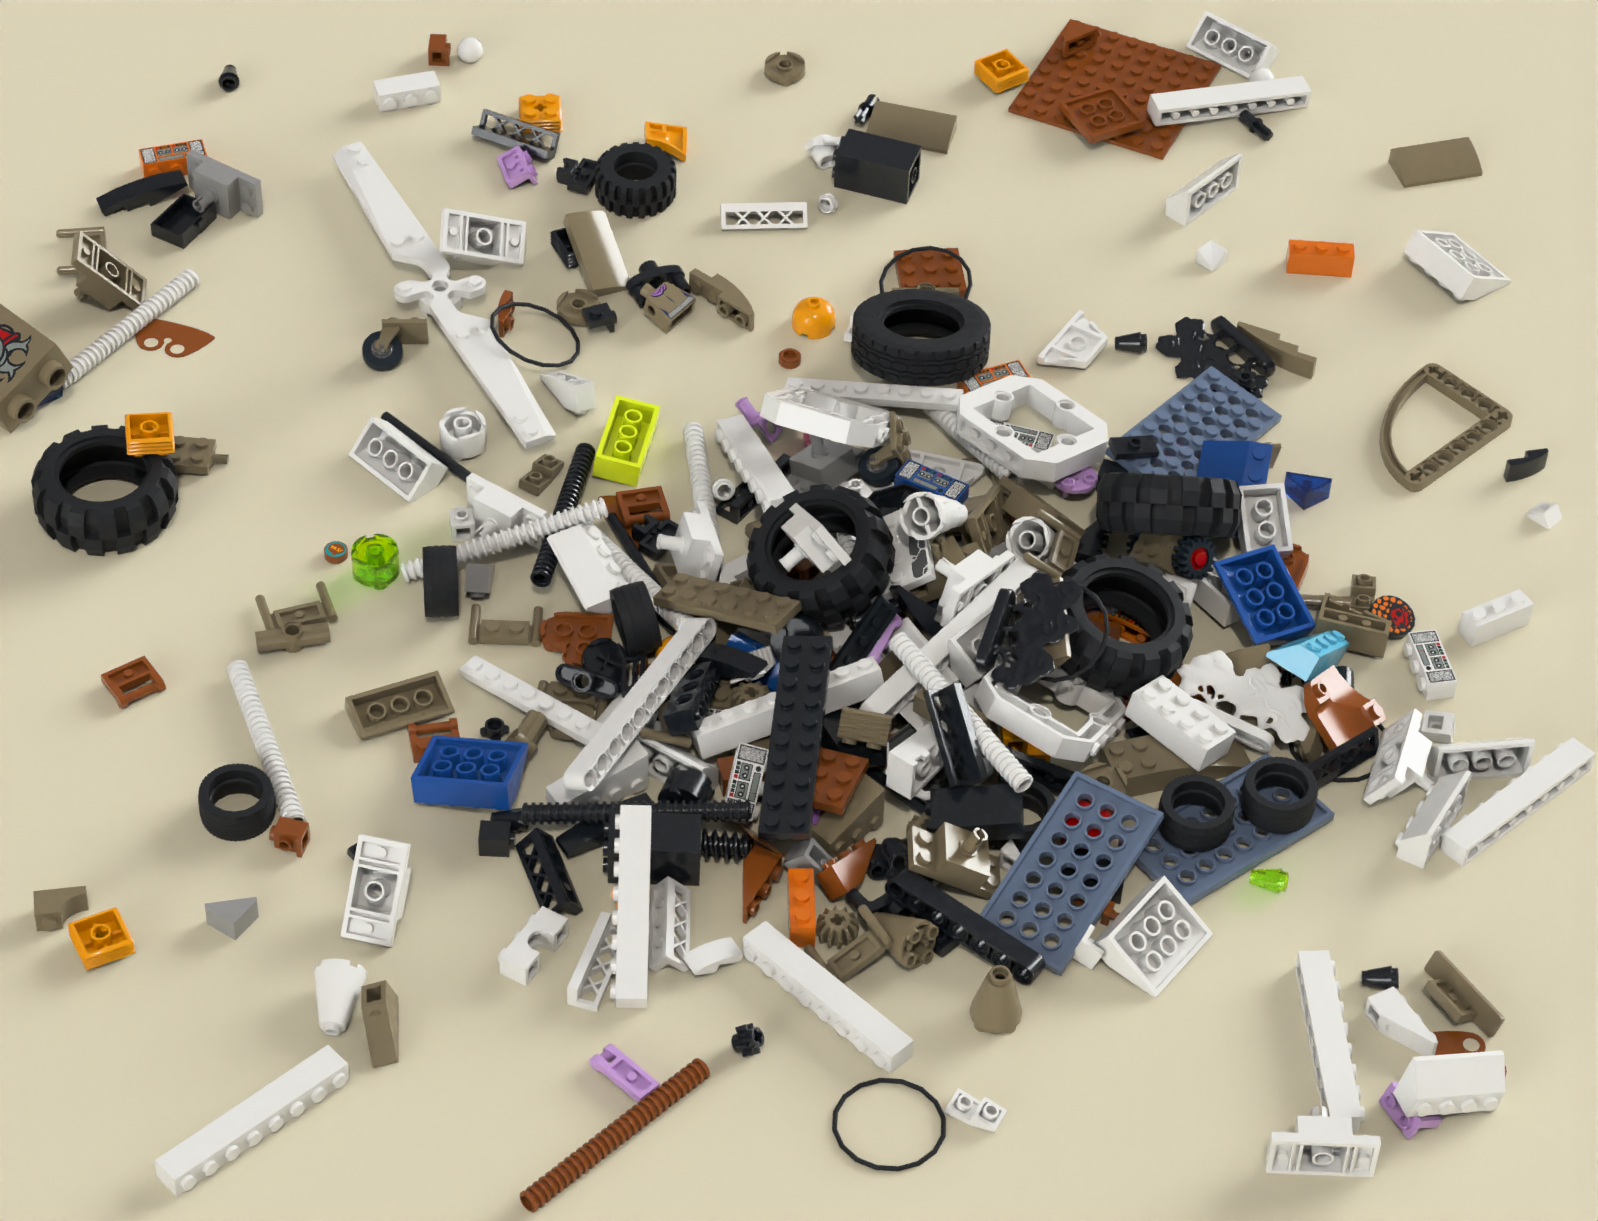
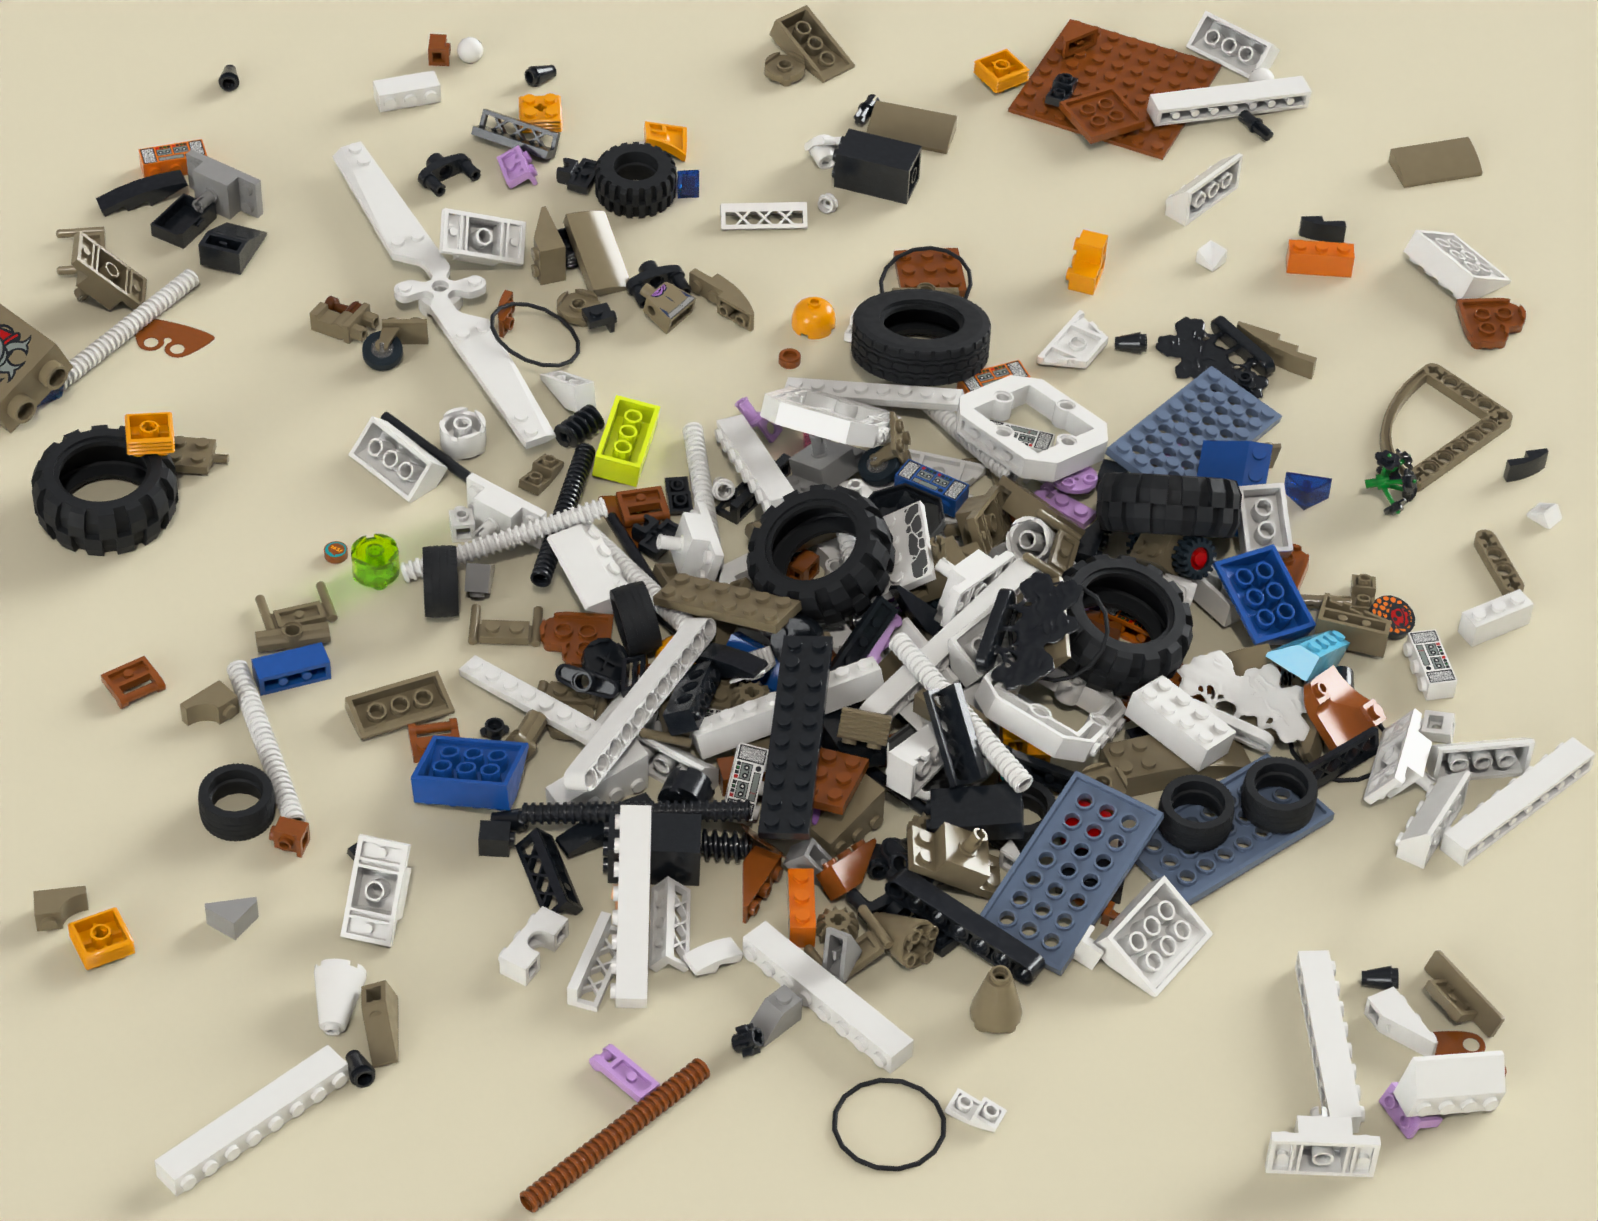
white brick [778,503,852,573] -> none
white cone [899,492,968,540] -> none
black plate [1108,435,1159,460] -> none
clear neon green cone [1250,868,1289,893] -> none
none -> dark tan arch [180,680,239,726]
none -> black slope [198,222,267,275]
none -> blue brick [251,642,331,696]
none -> dark tan hips [309,296,379,344]
none -> black cone [345,1050,375,1088]
none -> black connector [418,153,481,197]
none -> black cone [525,65,557,86]
none -> dark tan slope [531,206,566,285]
none -> black piece [554,404,605,448]
none -> black slope [664,476,693,514]
none -> clear blue slope [676,170,699,199]
none -> light grey slope [749,985,803,1047]
none -> dark tan slope [769,5,855,83]
none -> light grey slope [822,927,862,983]
none -> lavender plate [1034,482,1096,529]
none -> black slope [1045,73,1079,107]
none -> light orange brick [1066,230,1108,295]
none -> black slope [1298,216,1346,243]
none -> black plant [1365,448,1417,515]
none -> dark orange plate [1456,298,1526,349]
none -> dark tan beam [1474,529,1524,595]

